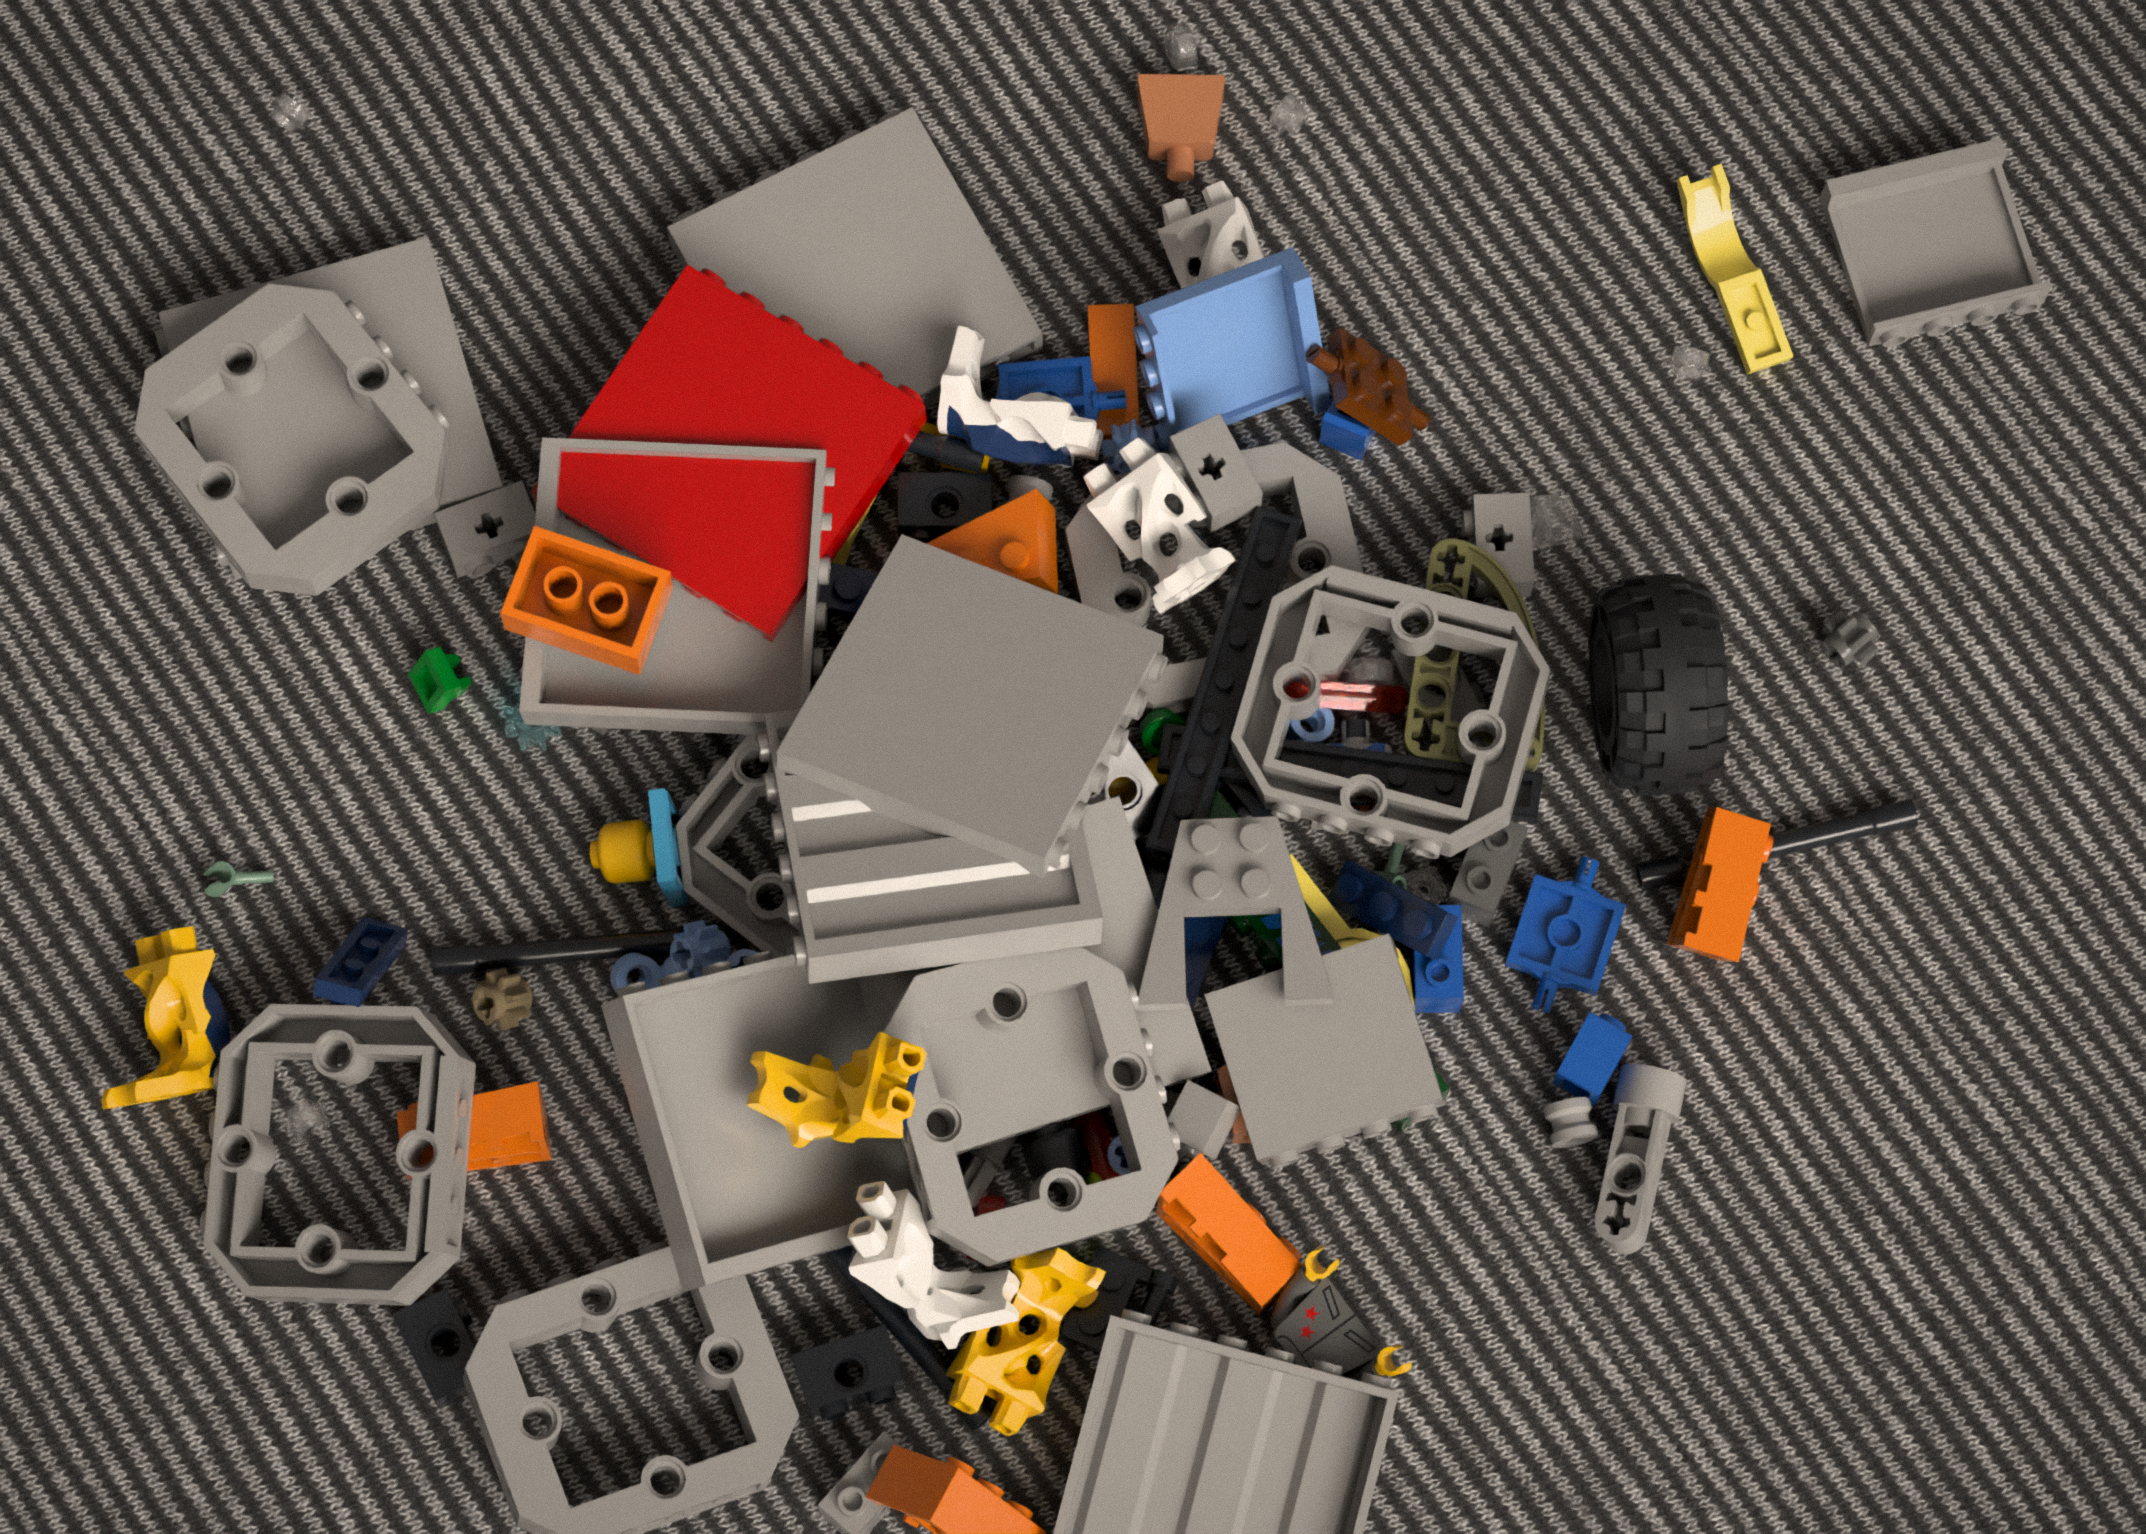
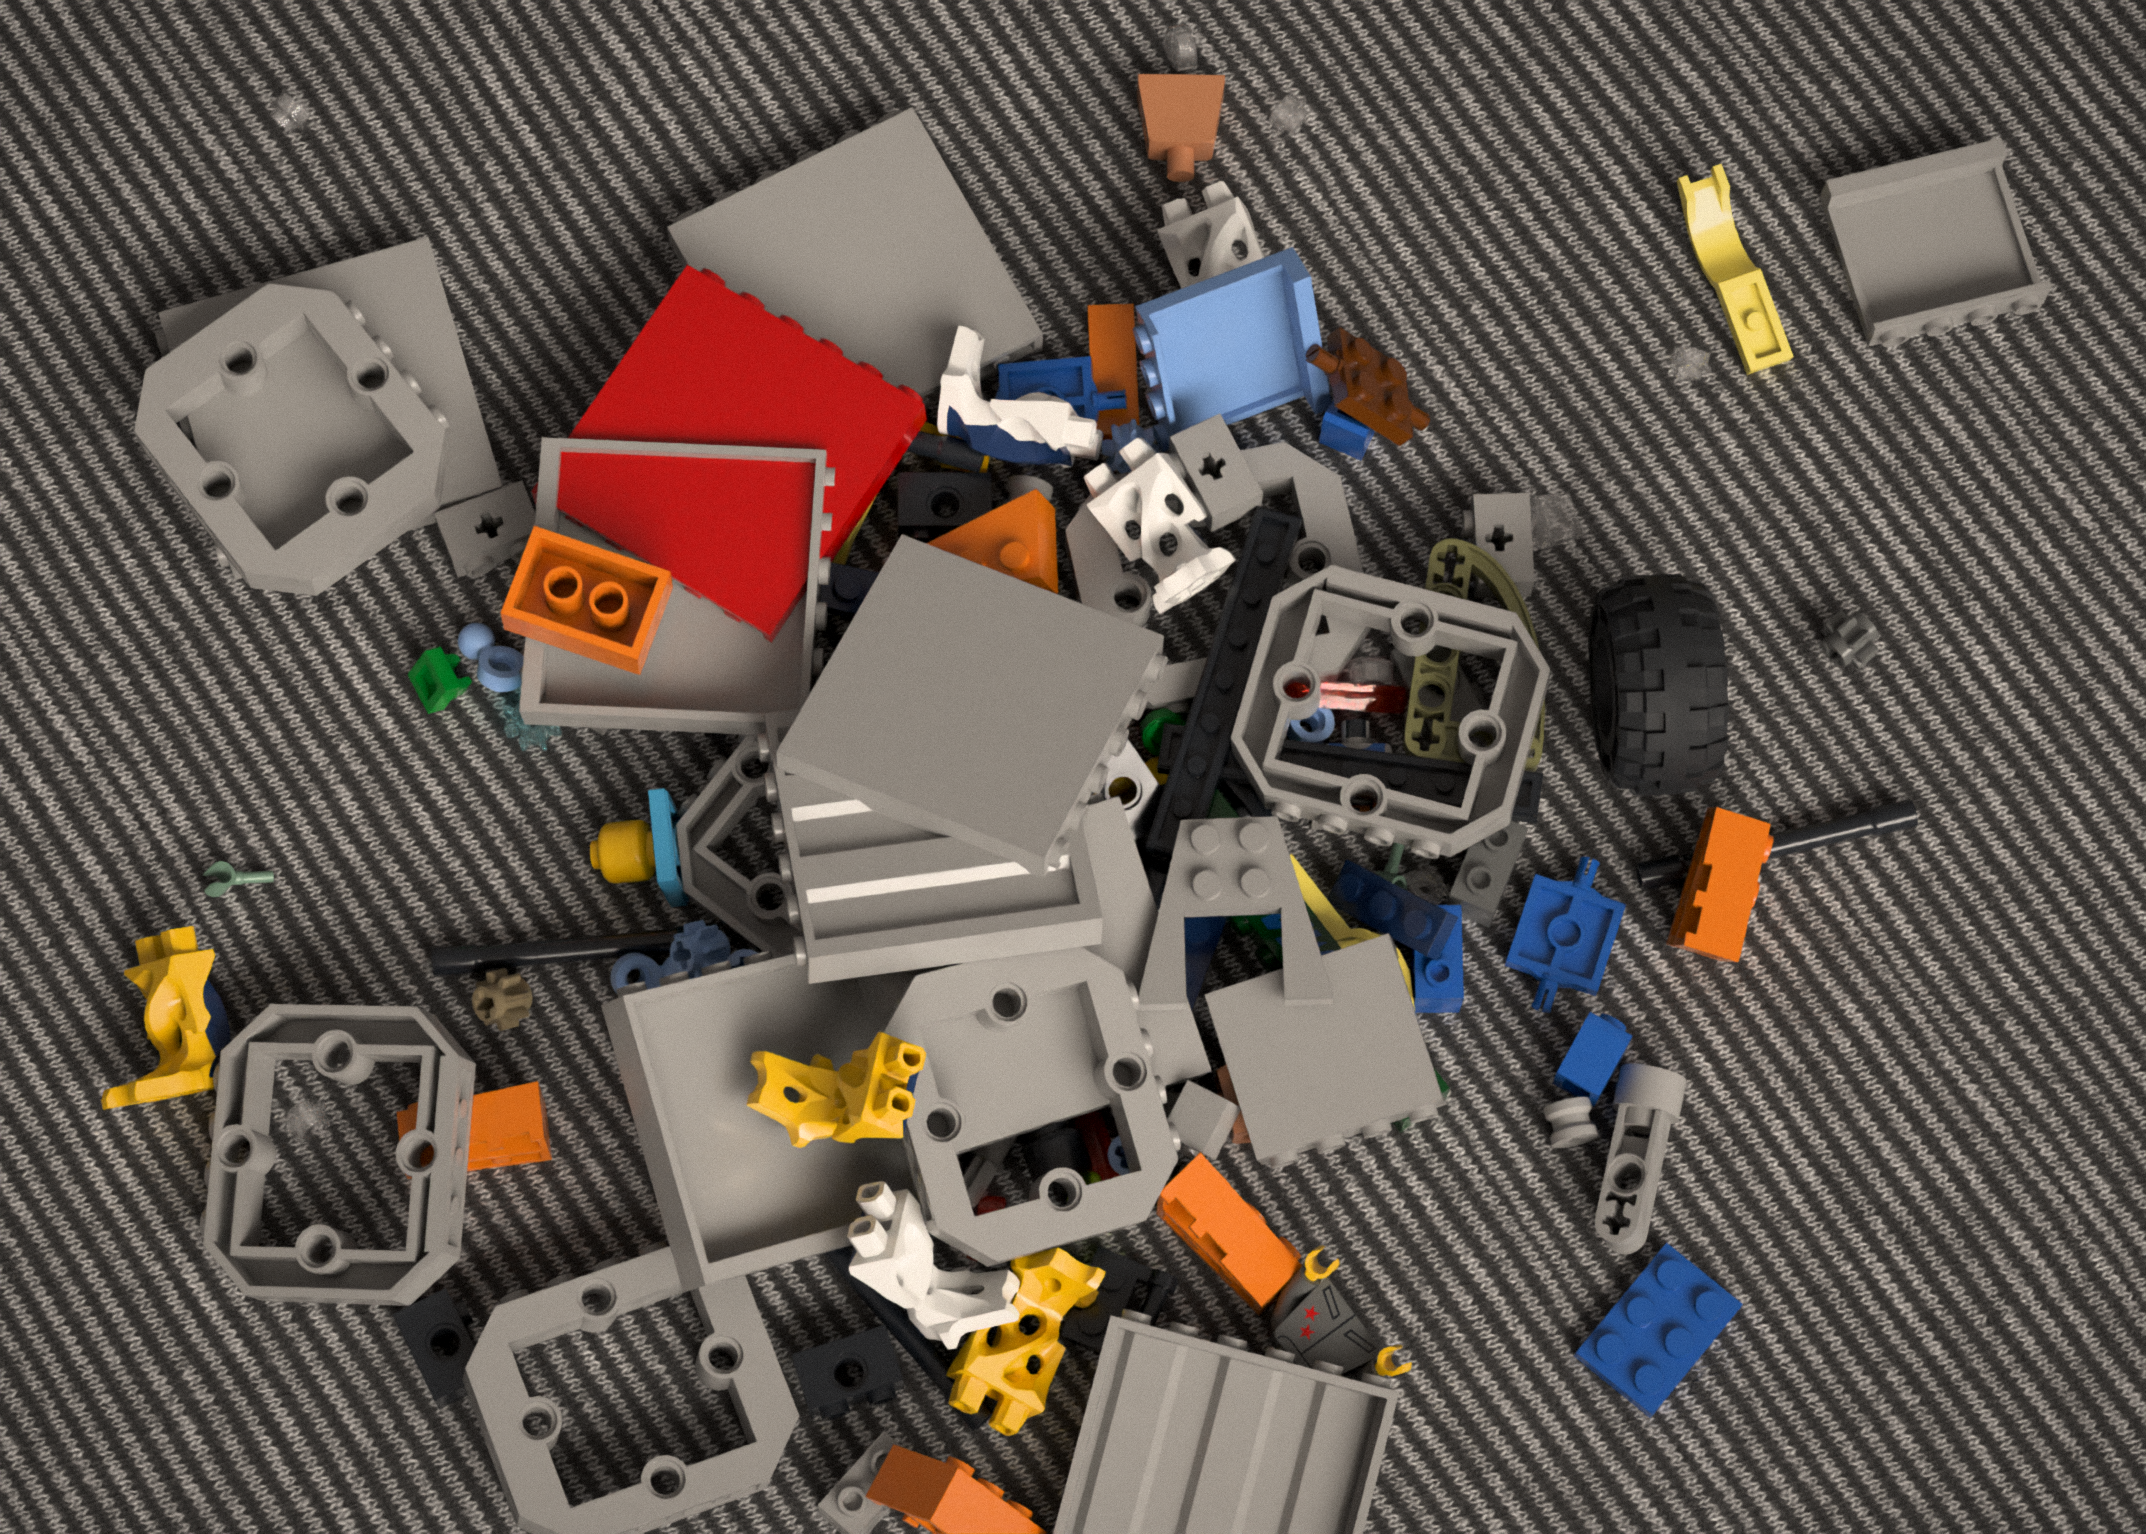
dark blue plate [313,917,408,1007] -> none
none -> light blue plate [458,623,524,692]
none -> blue plate [1574,1243,1743,1418]

